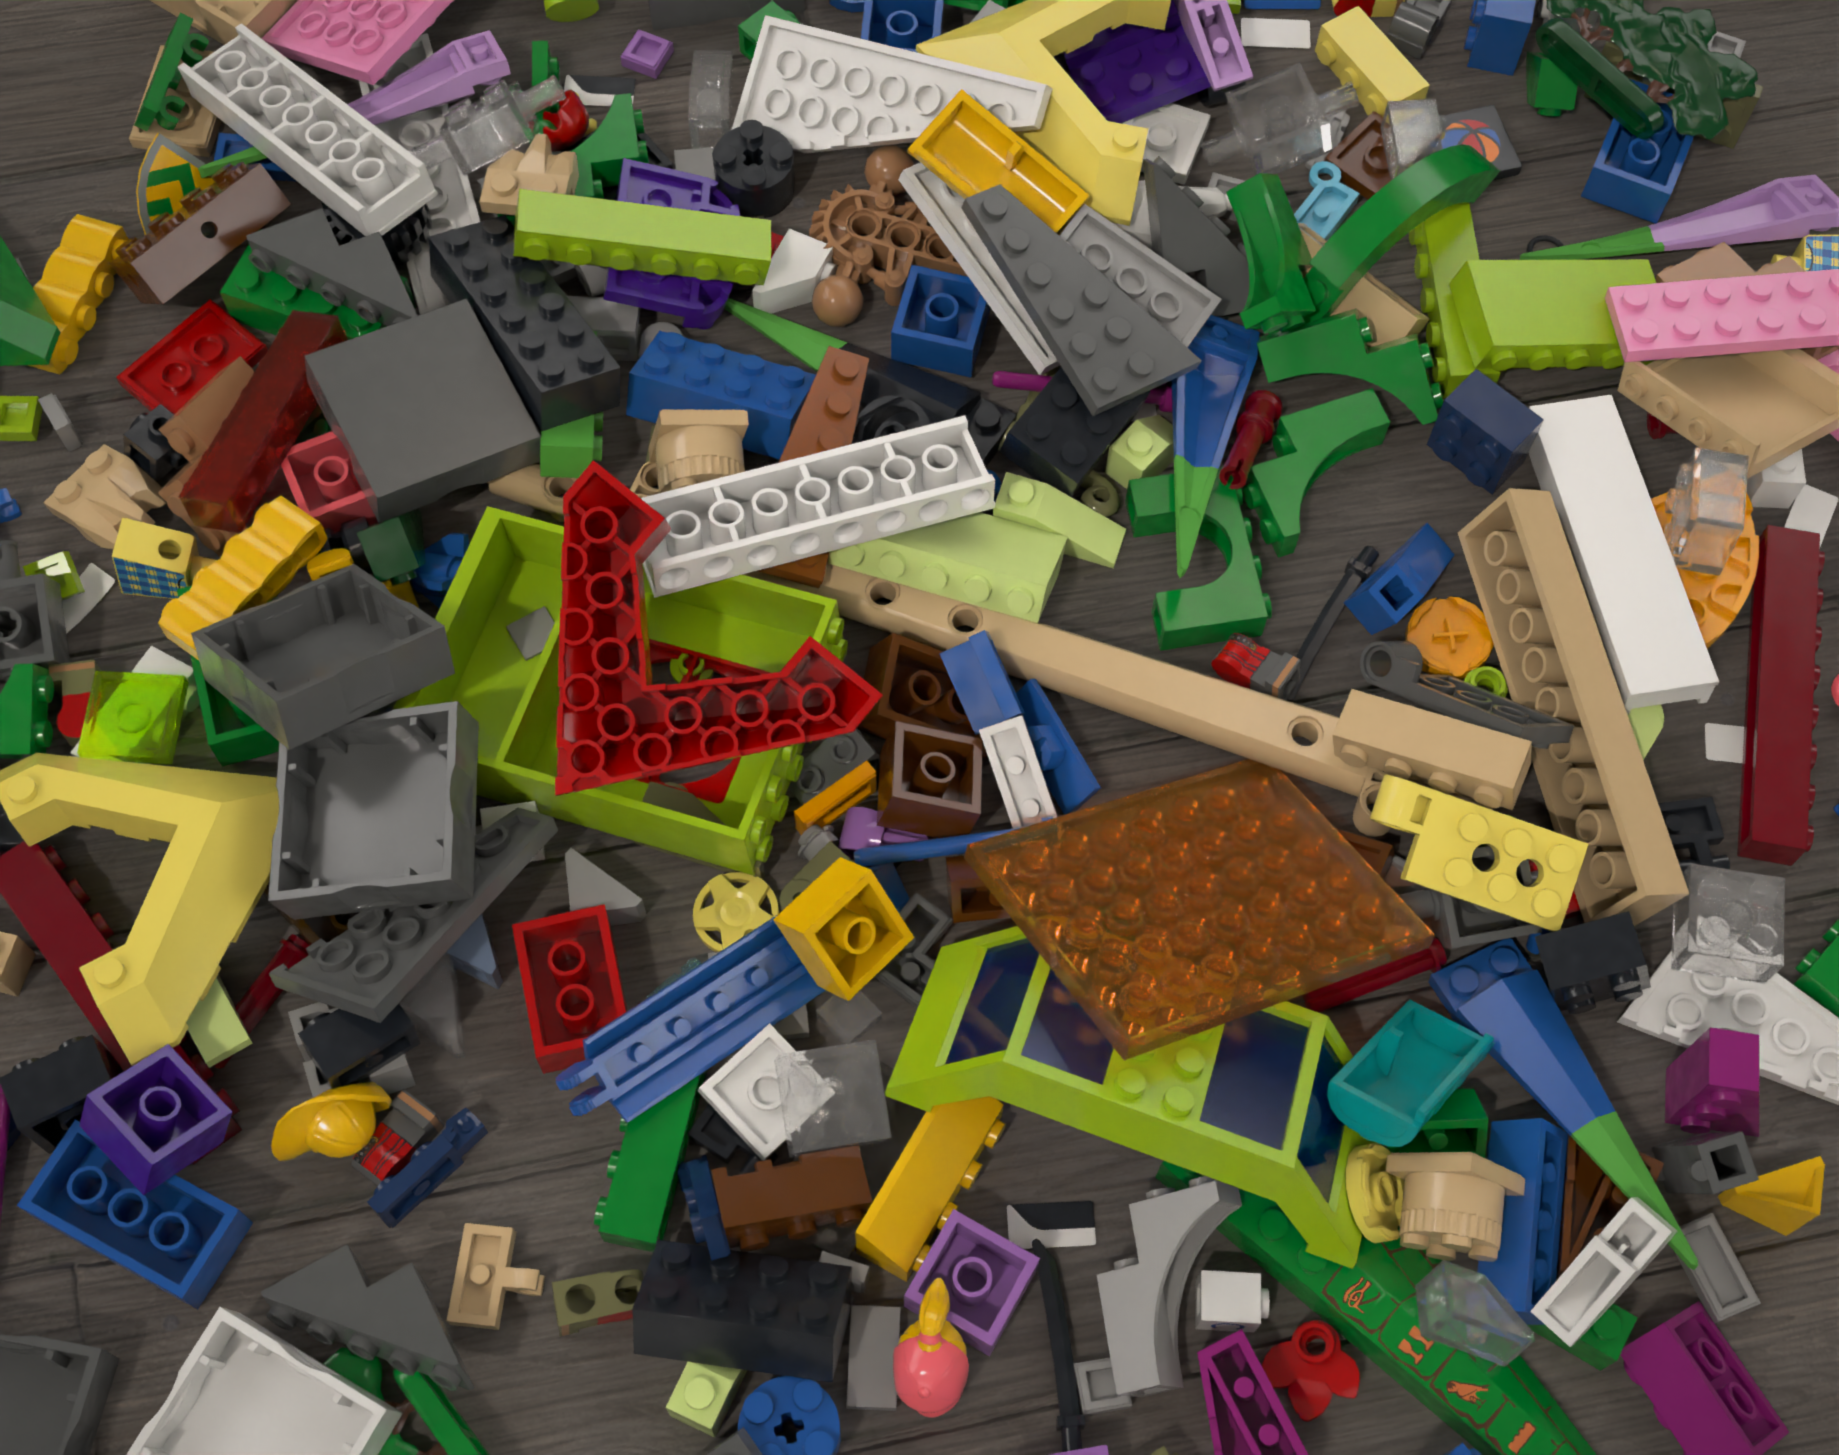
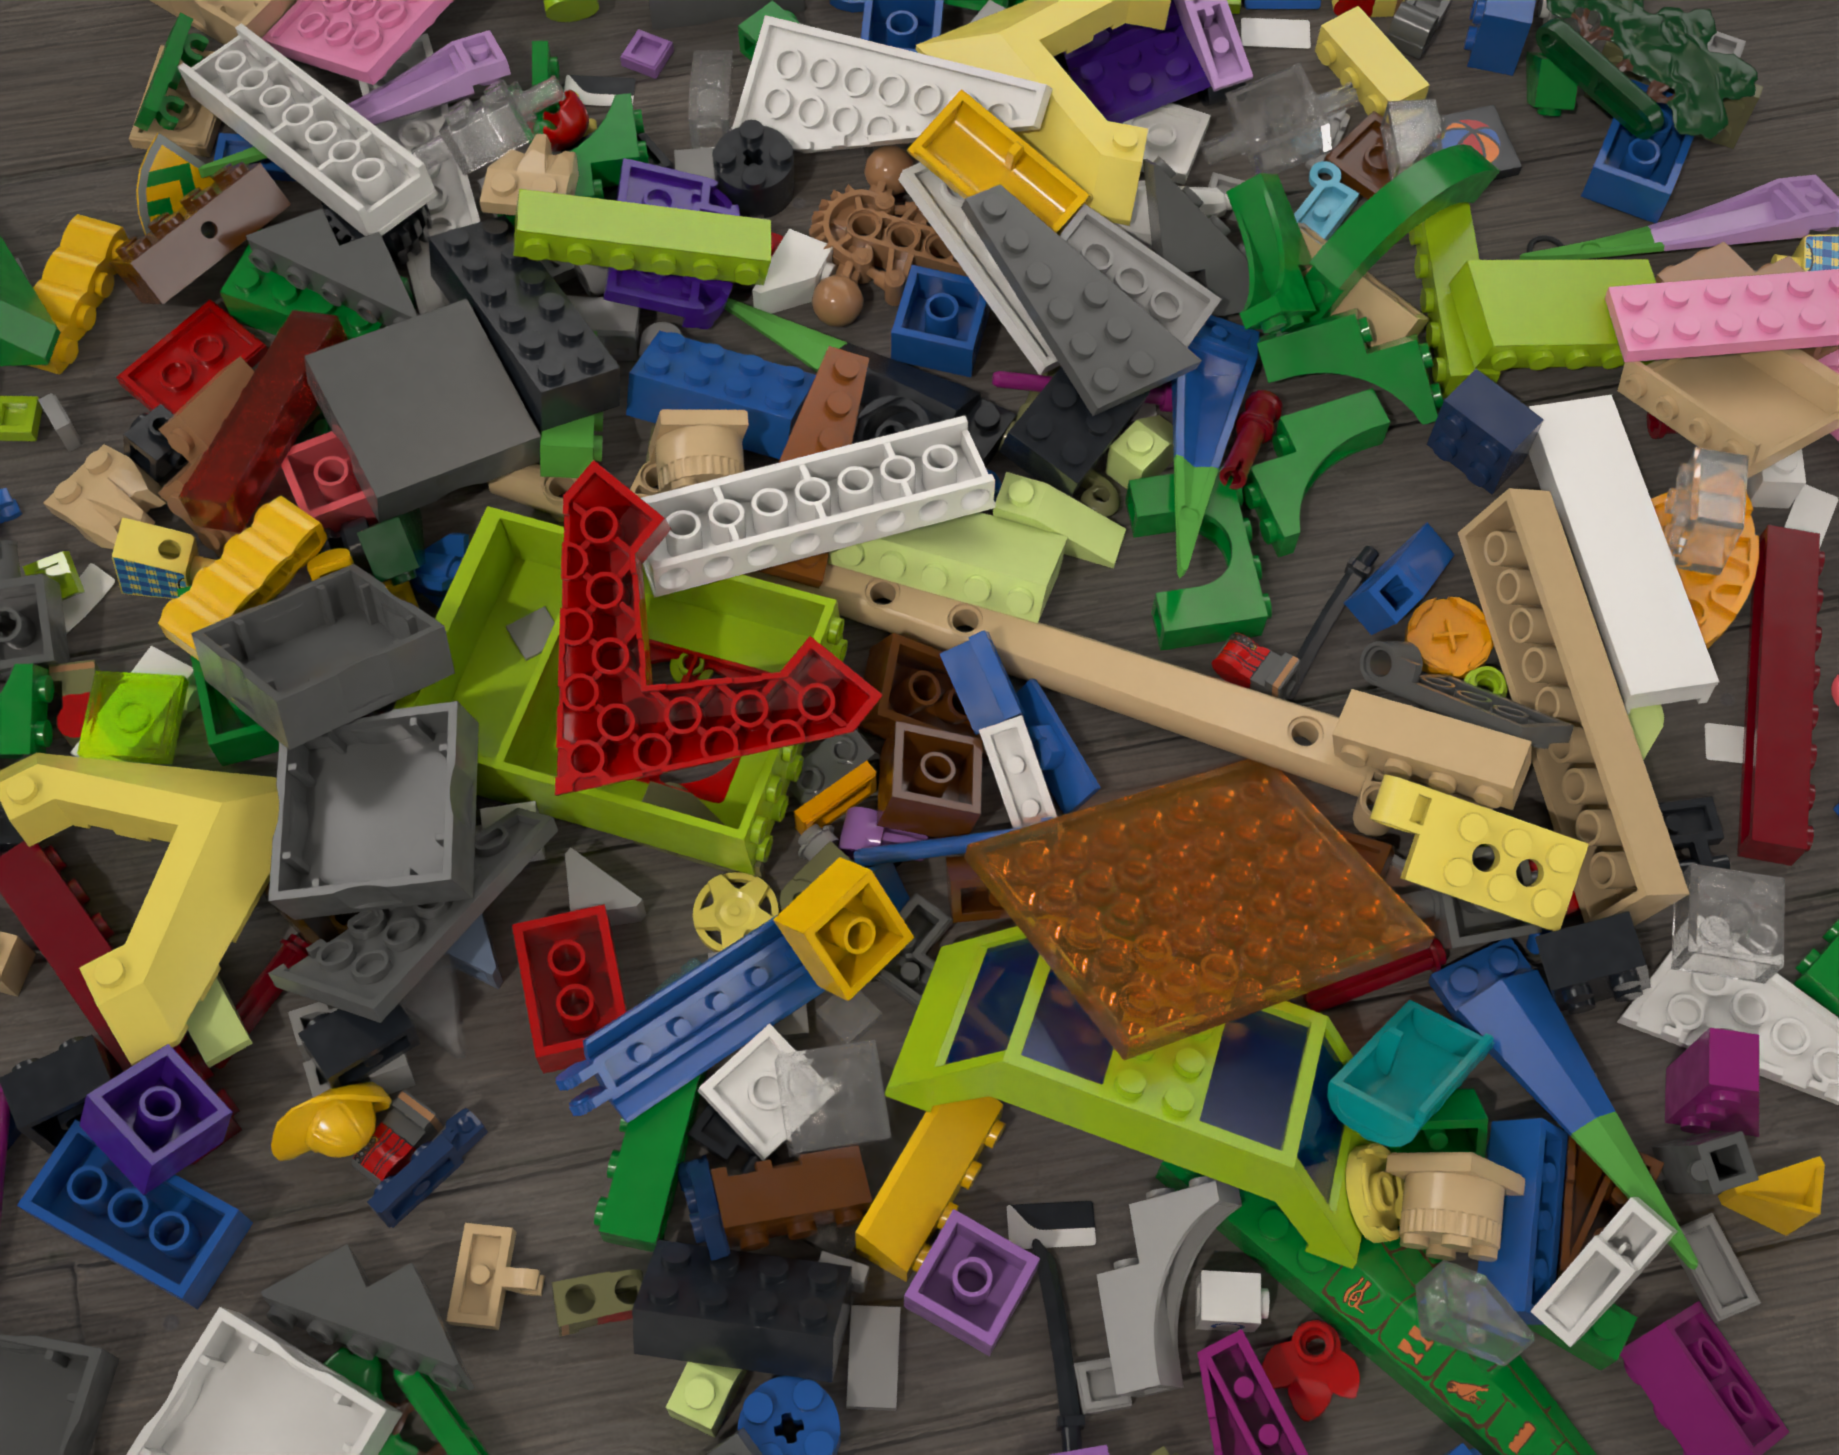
coral hair [893,1278,969,1418] -> none

